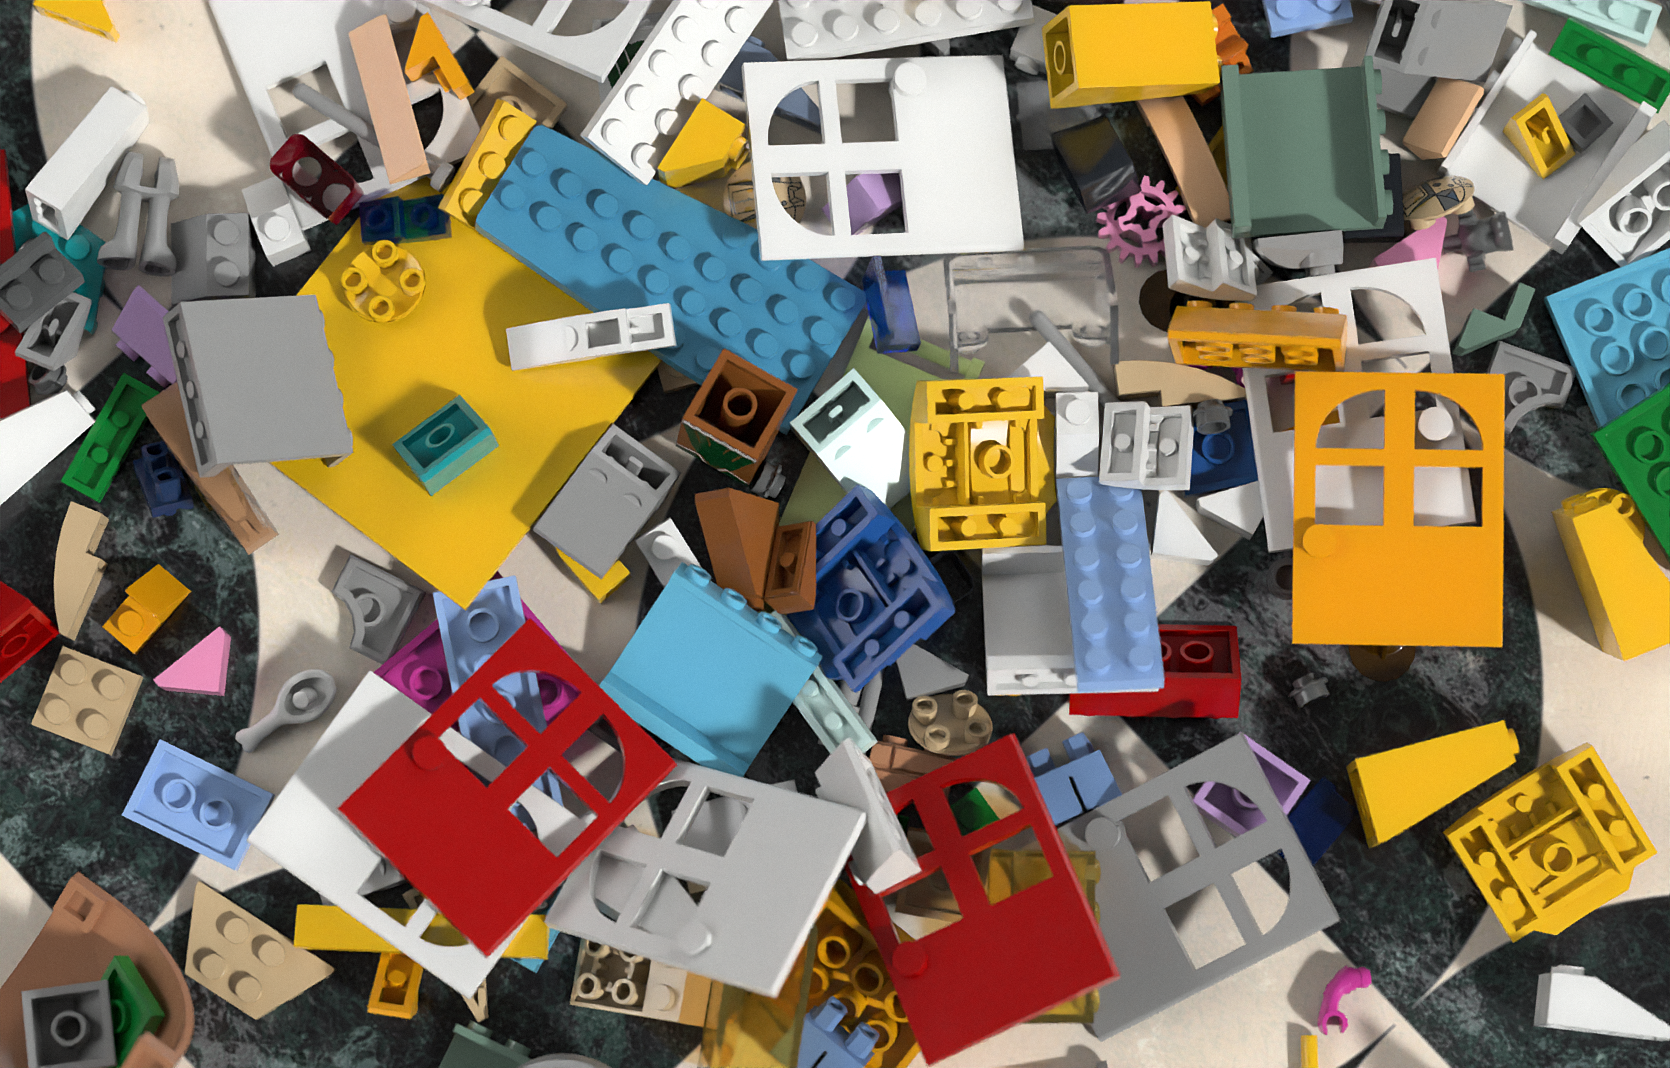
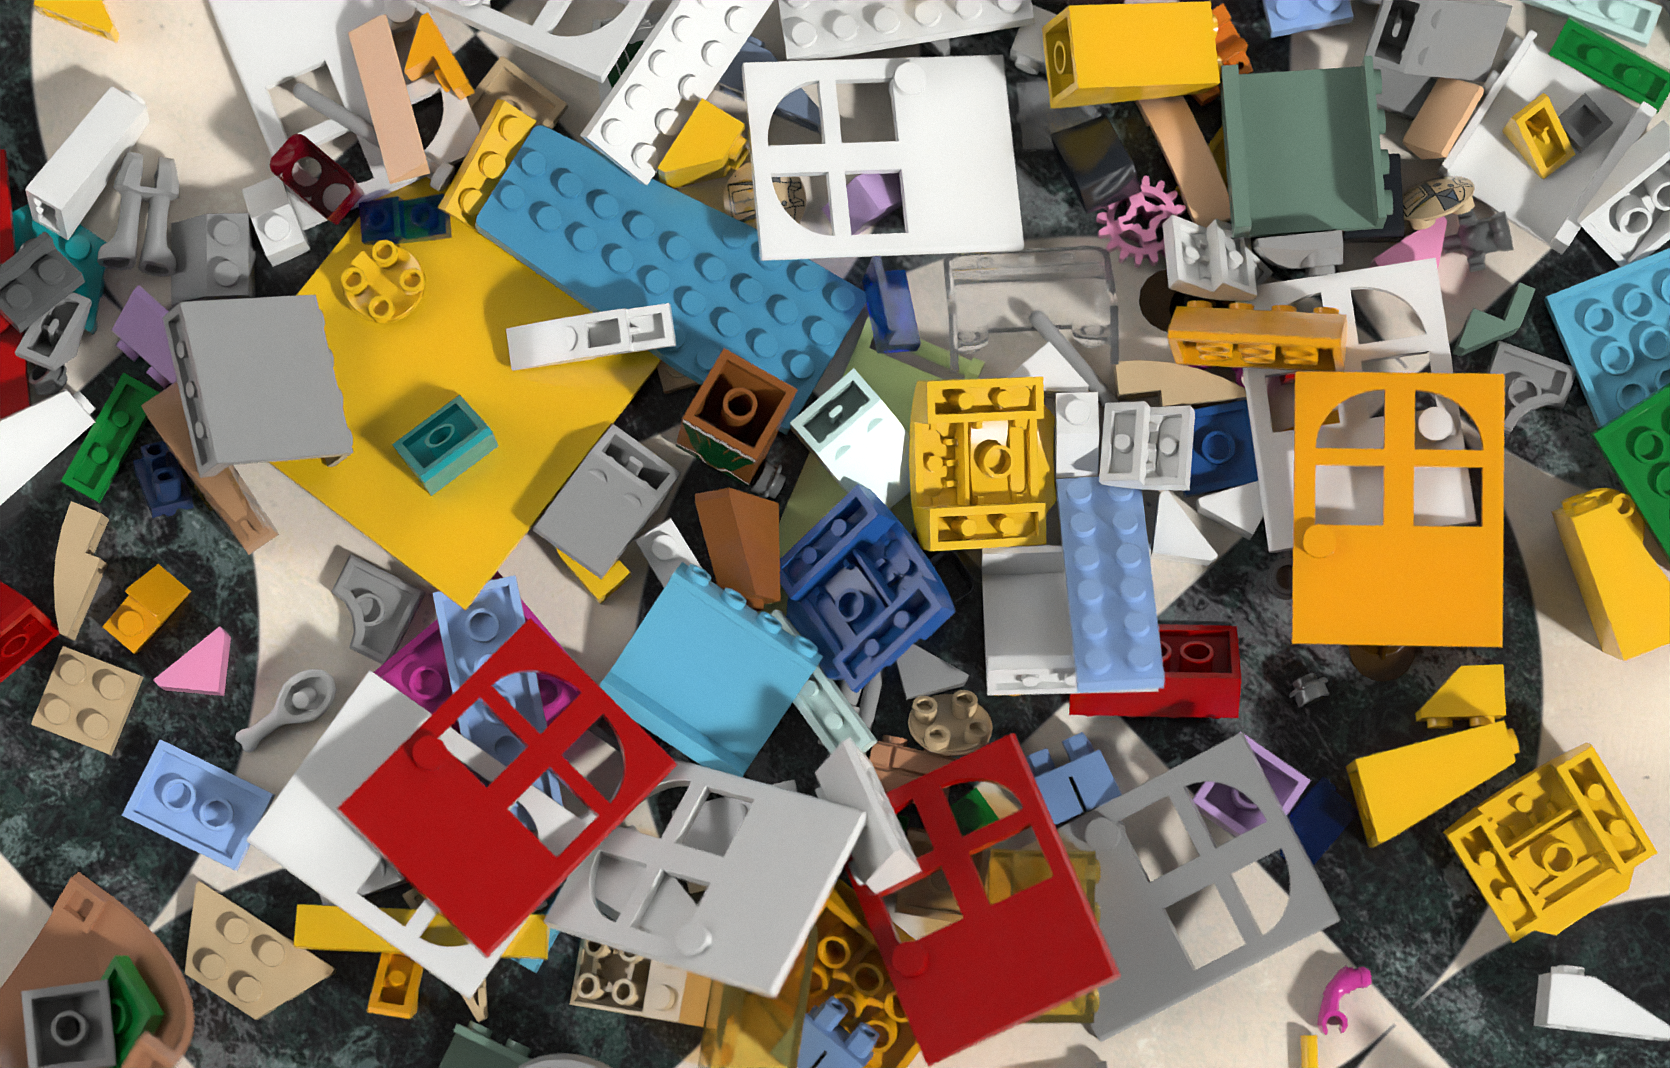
dark orange slope [764,521,816,614] -> none
dark grey plate [1192,399,1233,435] -> none
none -> yellow slope [1415,664,1506,729]

